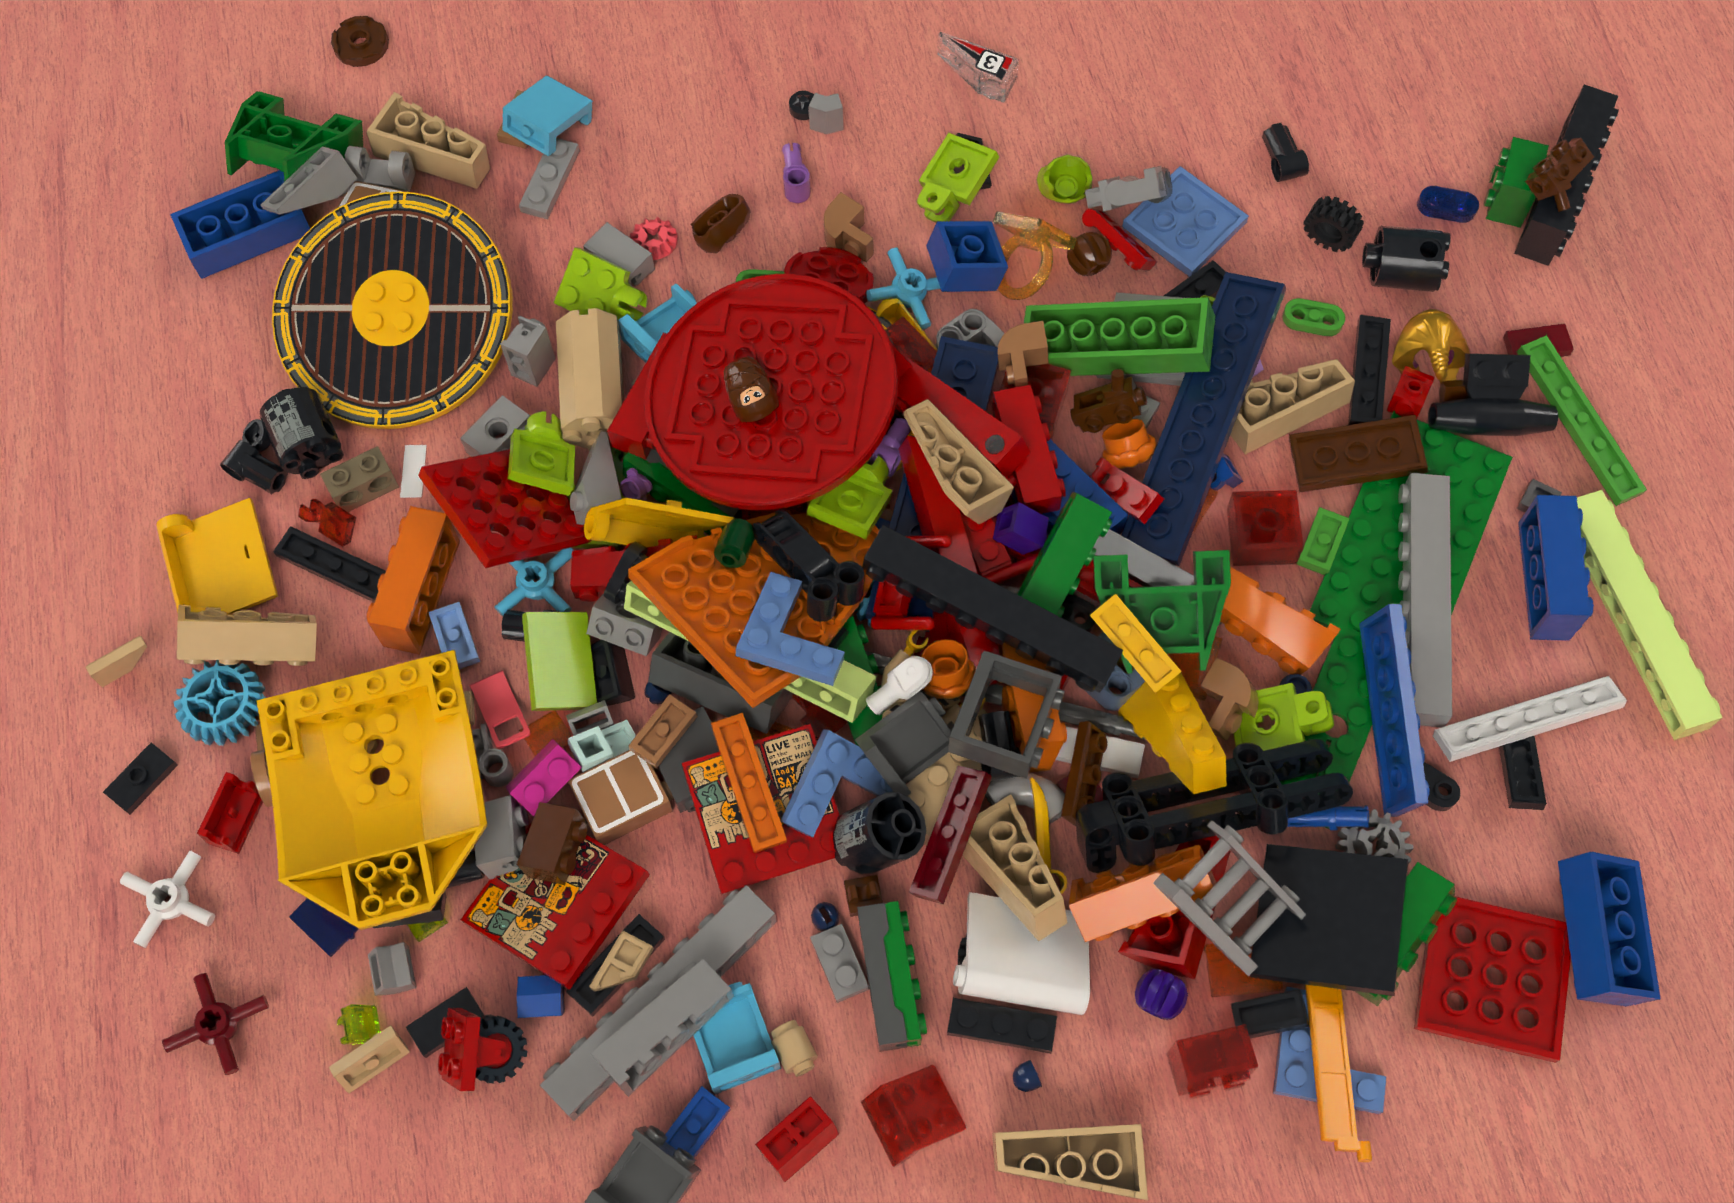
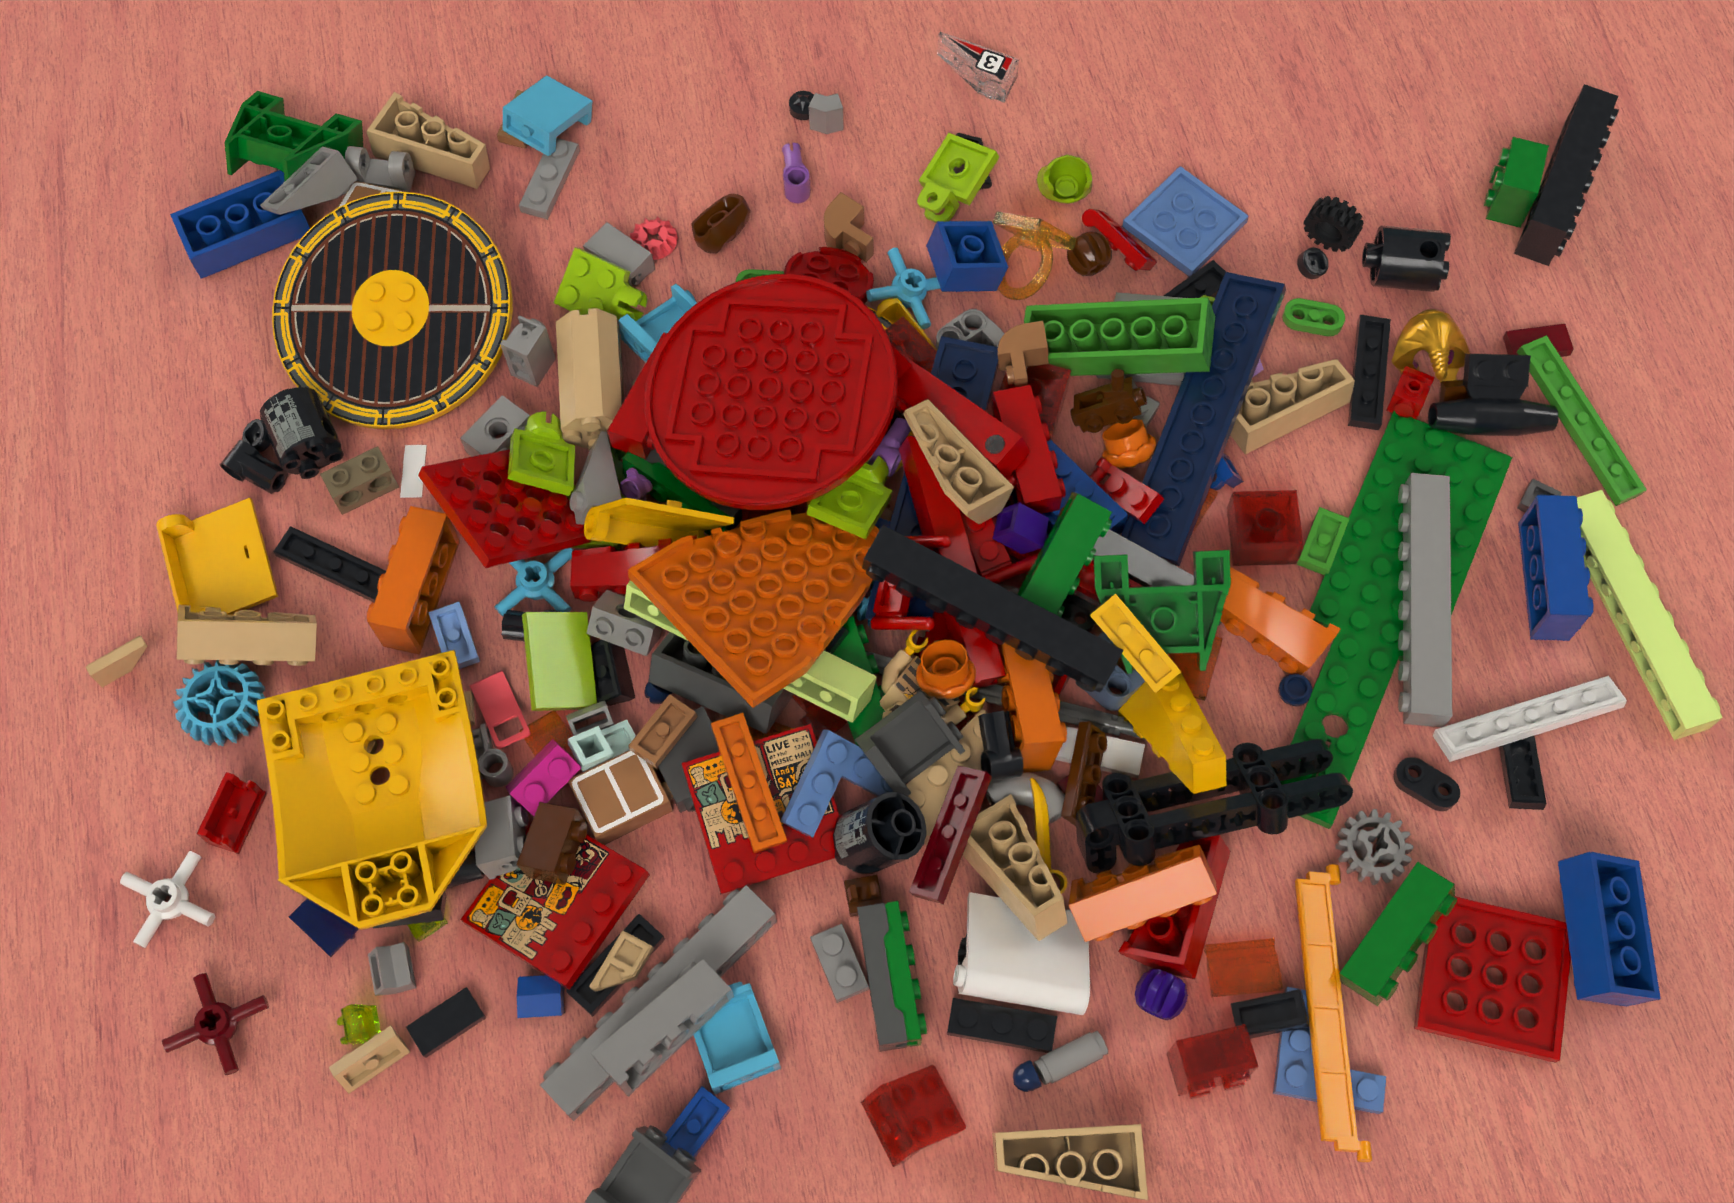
black plate [103,742,178,815] -> none
medium nougat piece [251,724,273,807] -> none
clear red plate [298,499,356,547] -> none
reddish brown tile [331,16,389,67] -> none
red plate [438,1008,527,1091] -> none
black plate [604,541,648,604] -> none
dark green brick [714,519,755,568] -> none
reddish brown piece [724,356,779,422] -> none
medium blue plate [735,572,845,686] -> none
black piece [752,509,864,622] -> none
red hinge [755,1096,839,1182] -> none
tan brick [771,1020,818,1077] -> none
dark blue hinge [811,902,839,932] -> none
white arm [866,656,933,715] -> none
dark grey window [948,651,1065,779] -> none
light grey hips [1085,166,1172,211] -> none
light grey fence [1153,821,1306,976] -> none
medium nougat brick [1201,657,1259,740] -> none
lime plate [1234,683,1334,751] -> none
black tile [1250,844,1408,996] -> none
black piece [1262,123,1309,182] -> none
blue pin [1287,805,1369,830] -> none
reddish brown tile [1289,415,1428,493] -> none
blue plate [1359,604,1430,817] -> none
clear blue plate [1417,186,1479,223] -> none
reddish brown brick [1525,138,1594,212] -> none
none -> light grey piece [1034,1031,1108,1085]
none -> black tile [1297,247,1329,279]

